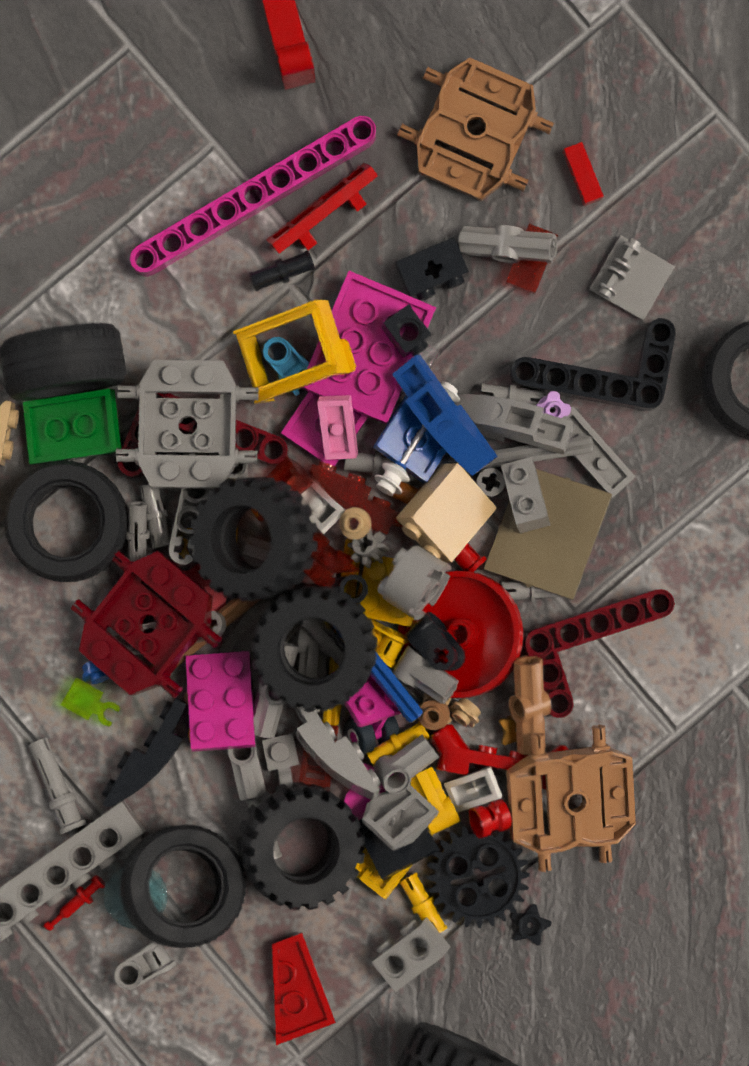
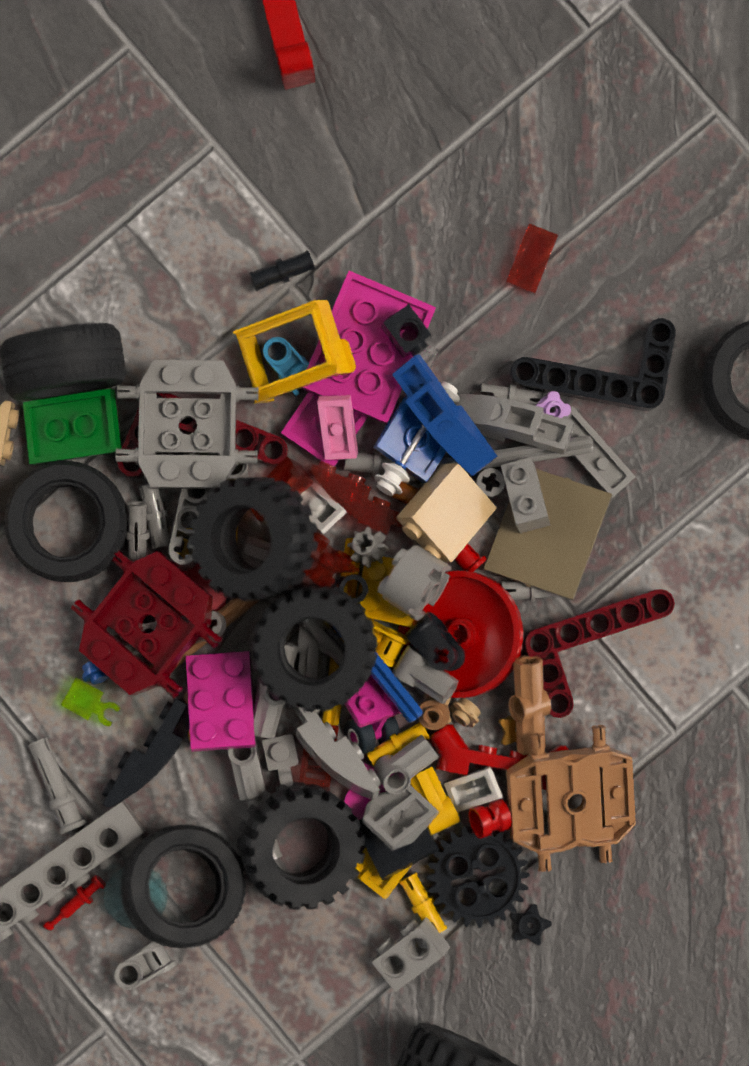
dark pink beam [130,116,376,277] -> none
red hinge [266,163,378,254] -> none
red wing [272,932,336,1045] -> none
tan plate [339,507,371,540] -> none
black brick [396,237,469,301] -> none
medium nougat piece [397,58,554,202] -> none
light grey piece [458,225,558,263] -> none
red piece [563,142,604,206] -> none
light grey hinge [589,235,675,321] -> none

